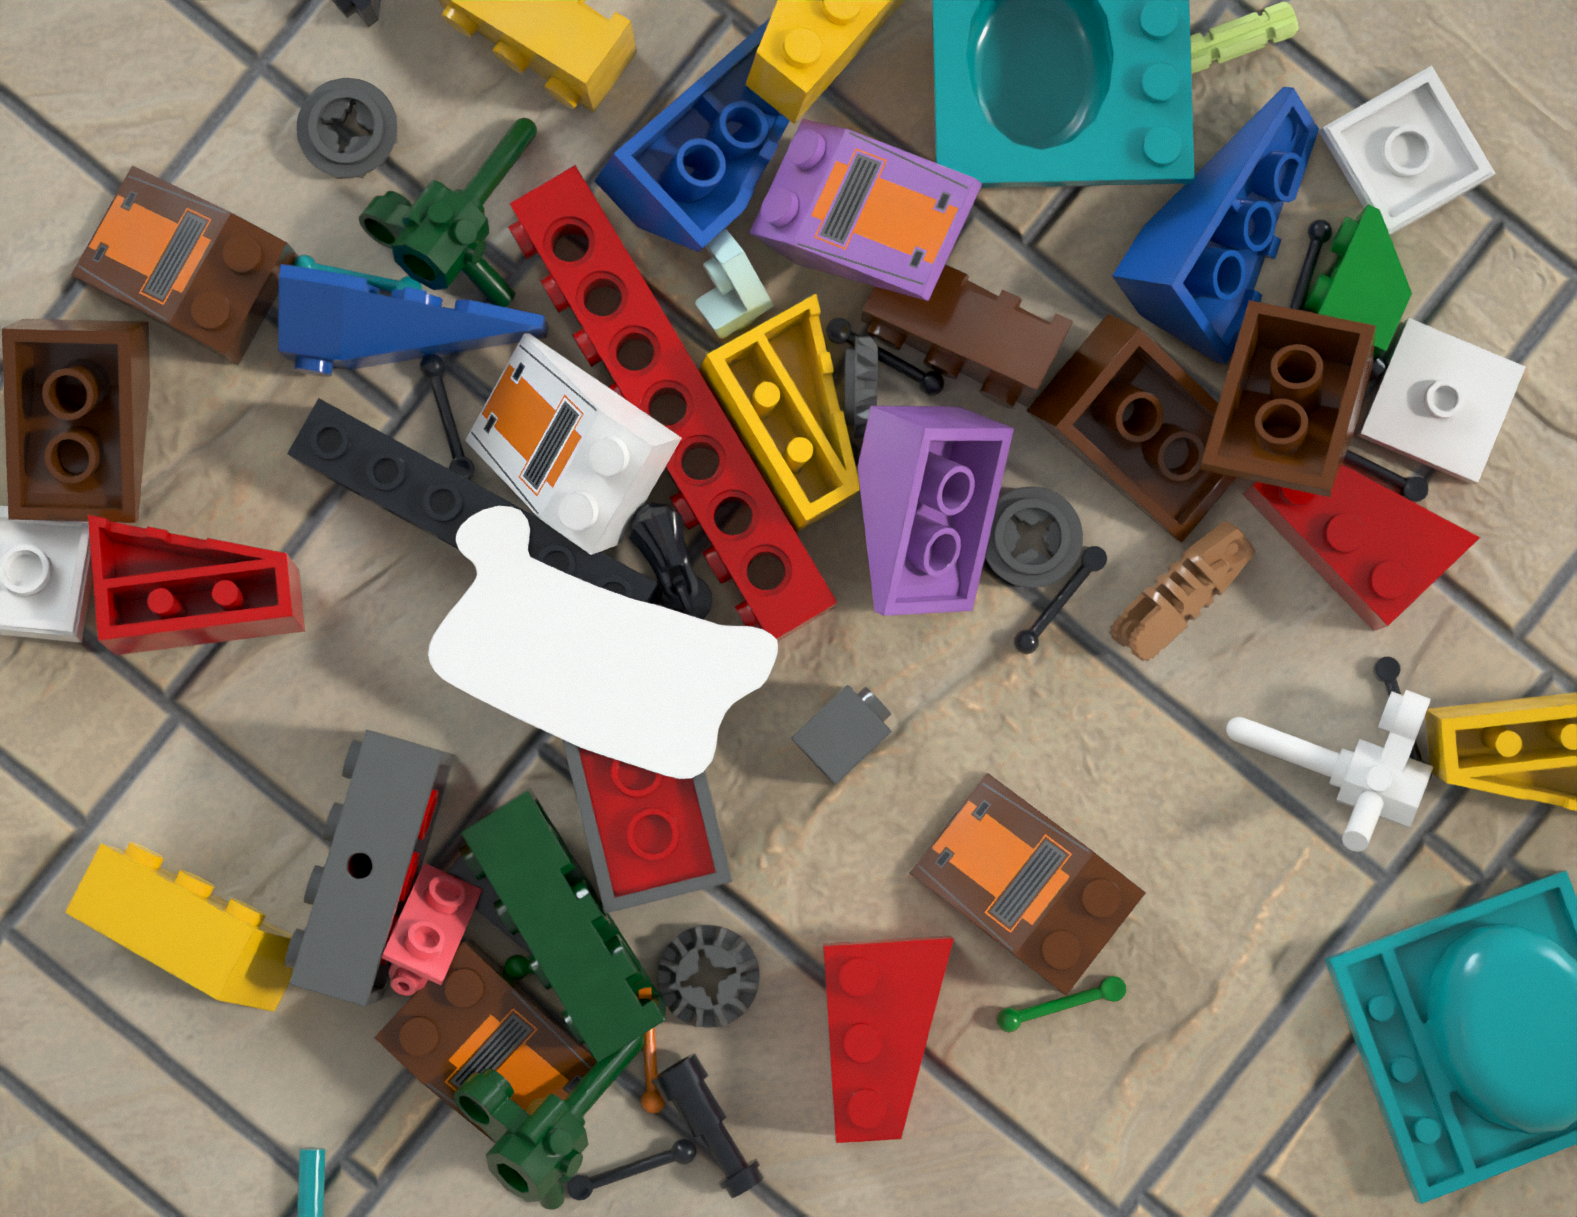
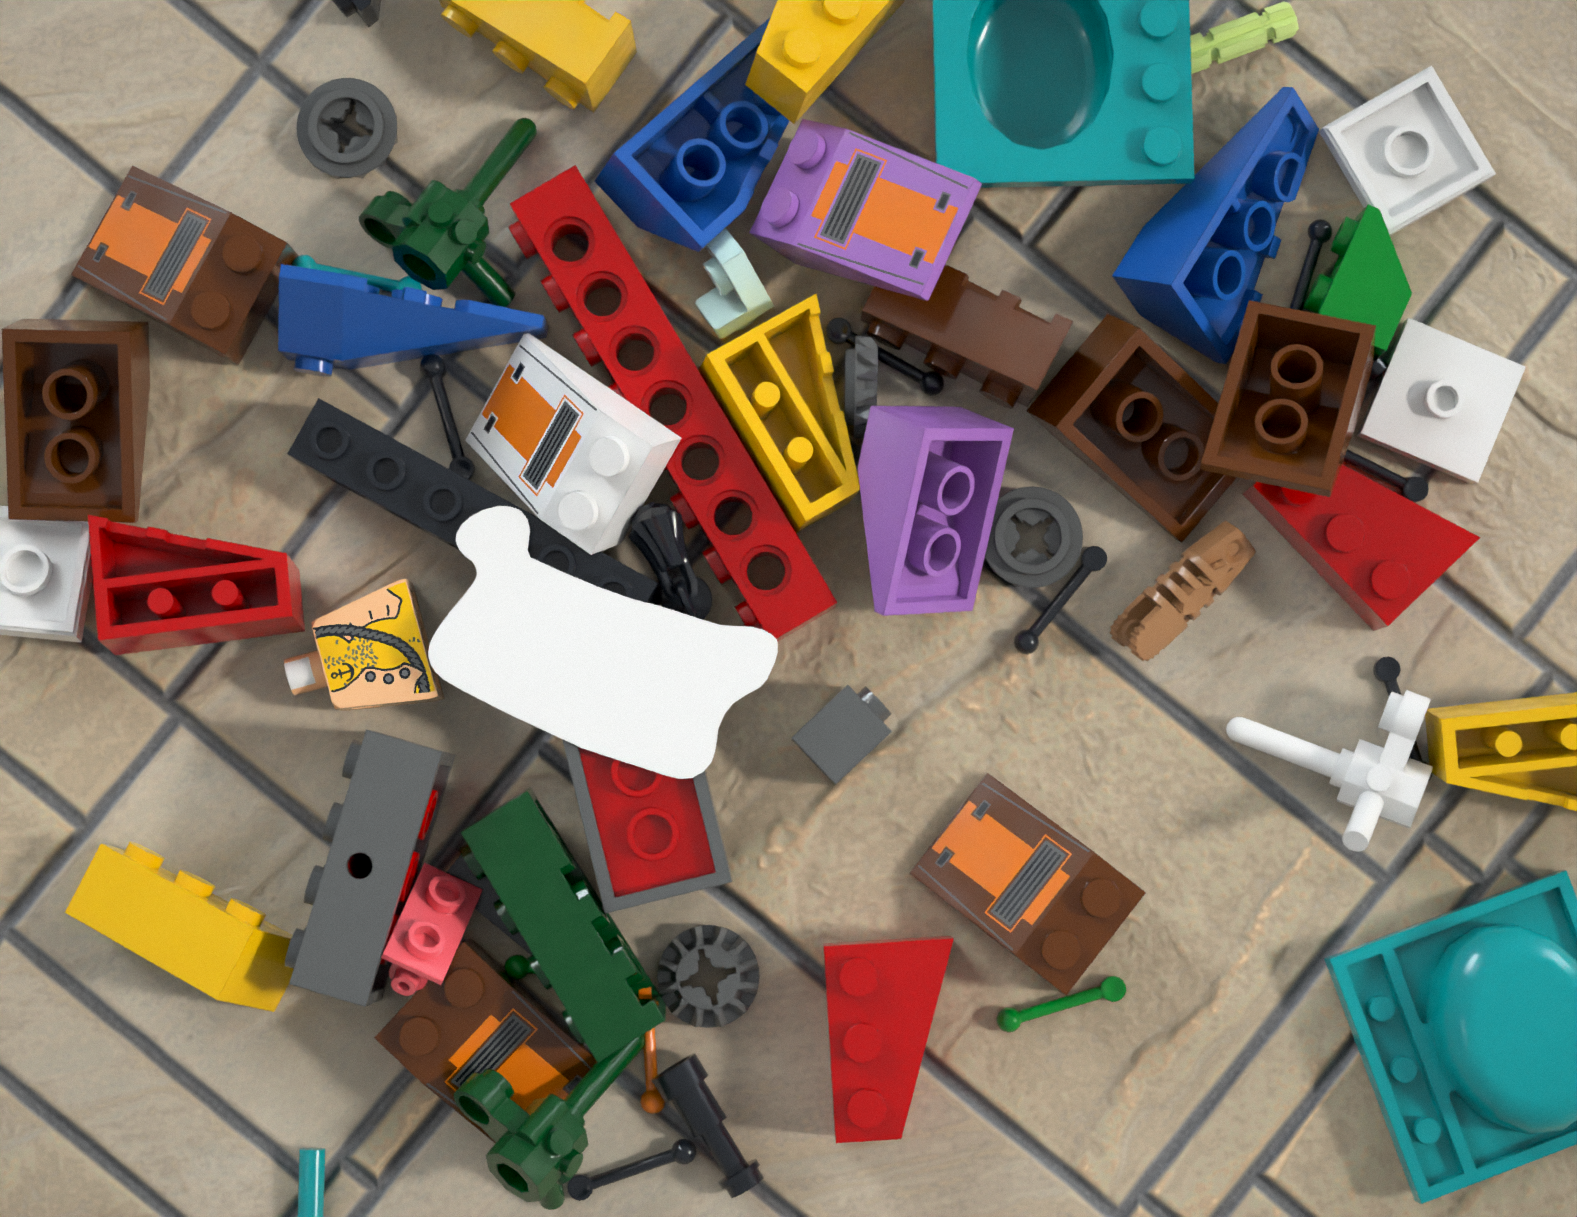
none -> torso [284,579,445,711]

